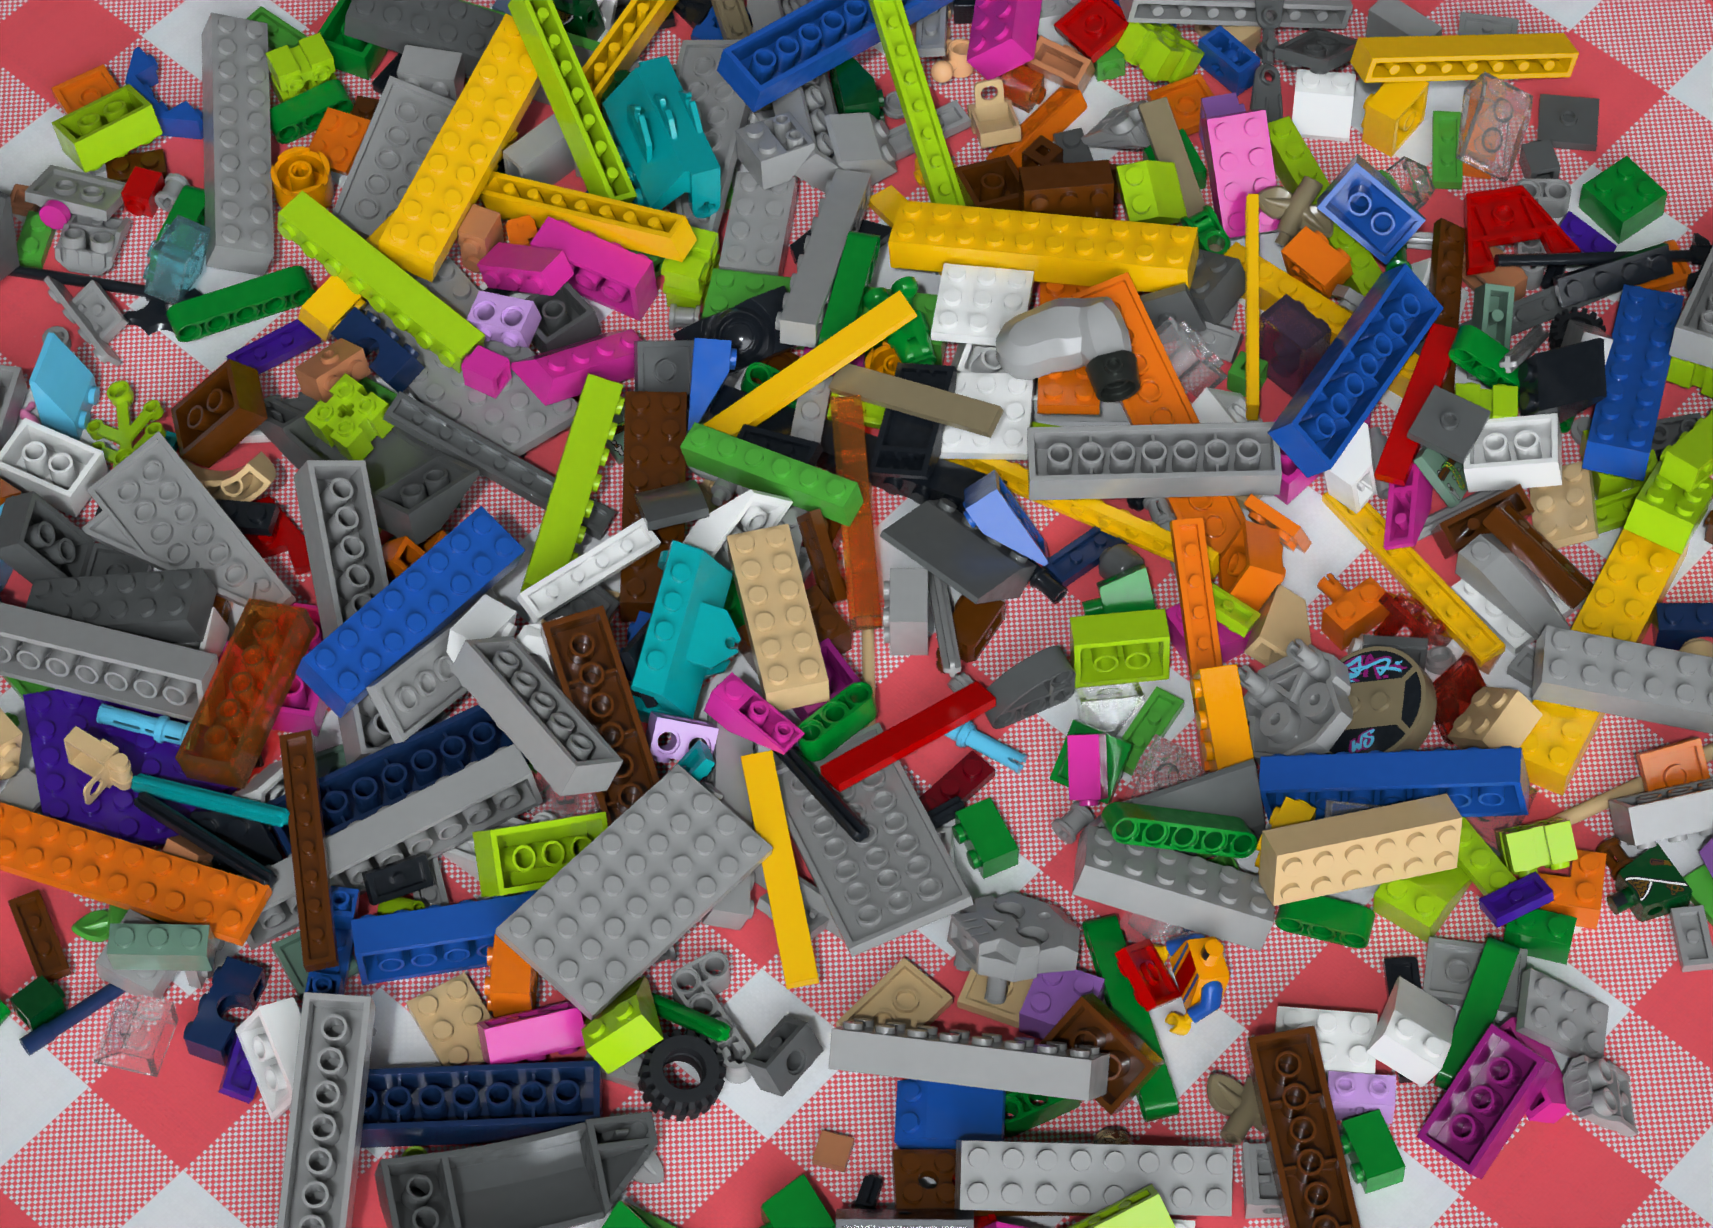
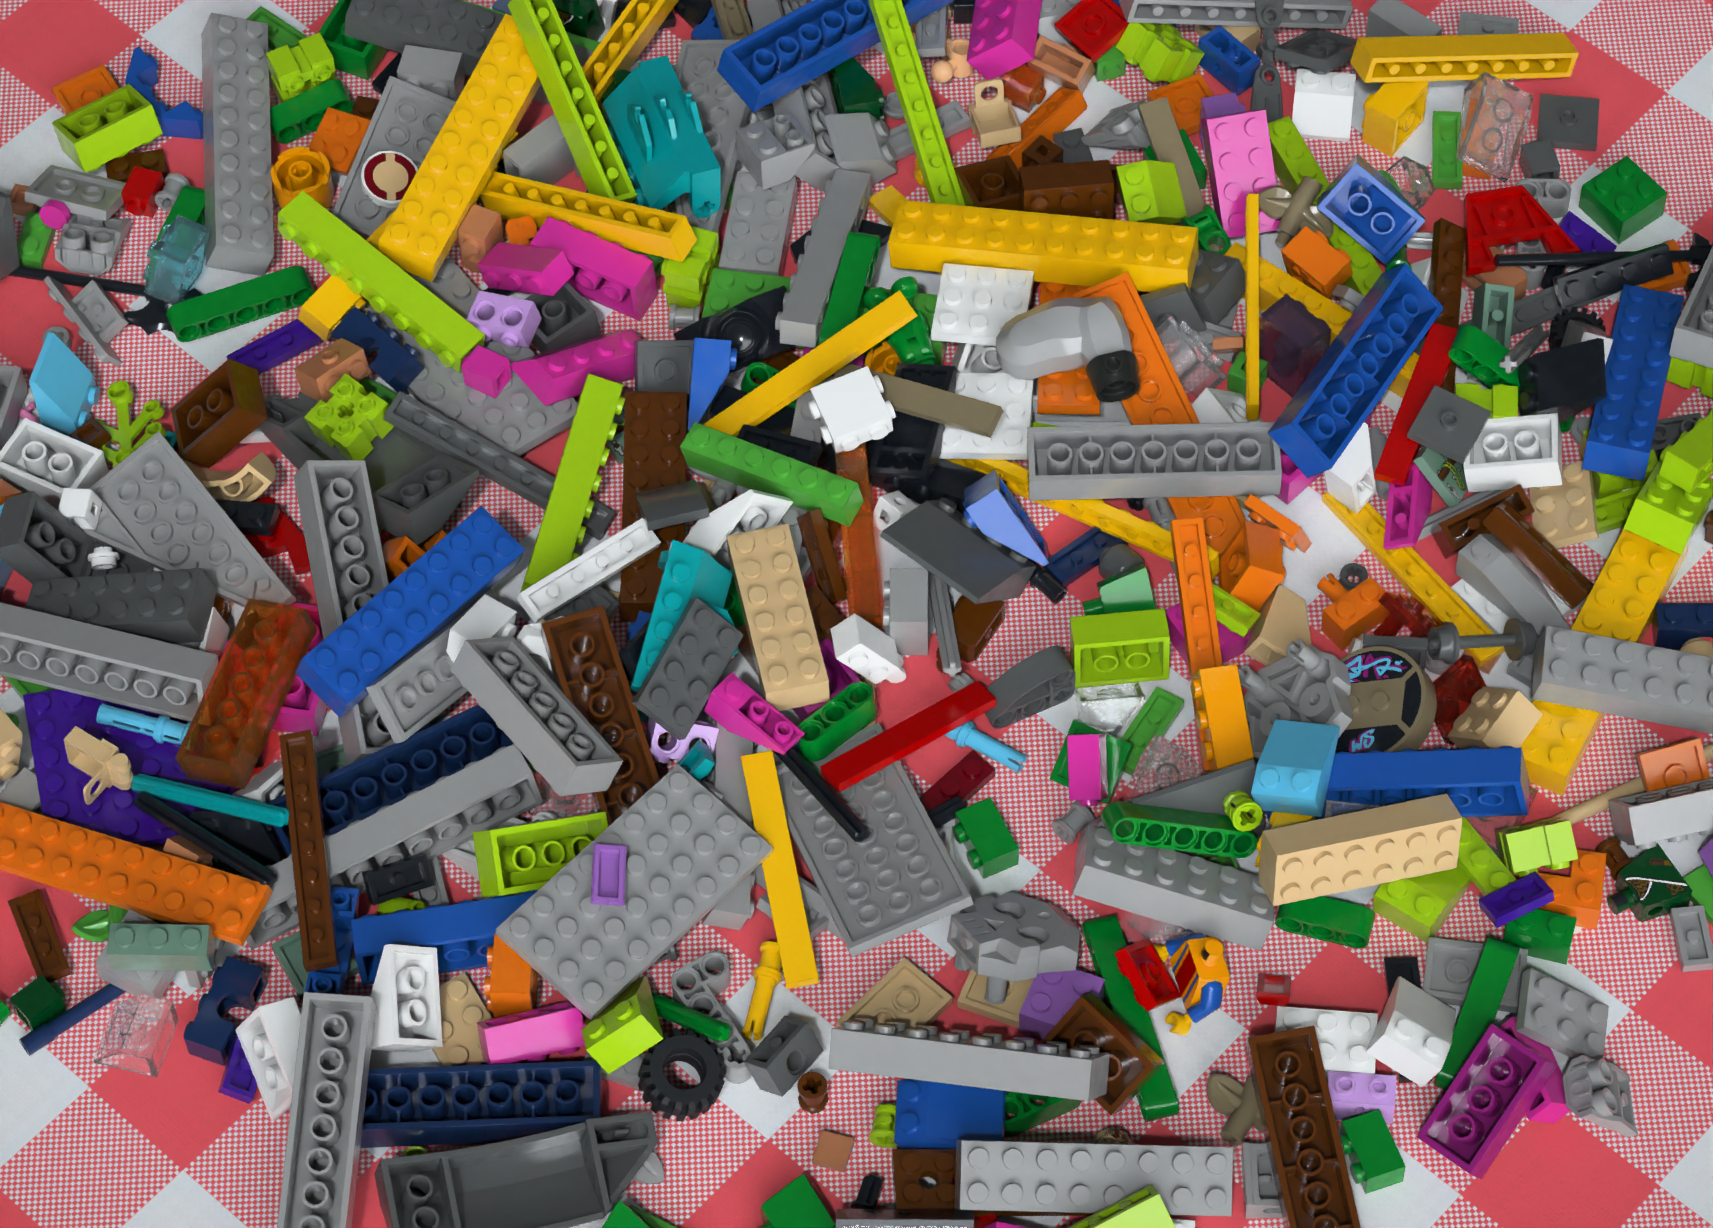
none -> white piece [58,488,103,530]
none -> reddish brown tile [69,417,112,449]
none -> white plate [88,547,119,570]
none -> tile [360,150,418,208]
none -> white slope [371,944,443,1052]
none -> medium lavender tile [591,843,627,906]
none -> dark grey plate [631,597,743,740]
none -> yellow pin [741,941,782,1041]
none -> reddish brown bush [797,1072,828,1114]
none -> white brick [808,366,896,453]
none -> white brick [831,614,906,684]
none -> lime bush [868,1104,898,1148]
none -> white piece [869,490,918,531]
none -> nougat tile [1212,336,1245,354]
none -> lime bush [1223,790,1263,832]
none -> medium azure slope [1251,719,1340,817]
none -> red tile [1256,973,1291,1006]
none -> dark grey bush [1339,563,1368,591]
none -> dark grey piece [1427,618,1537,664]

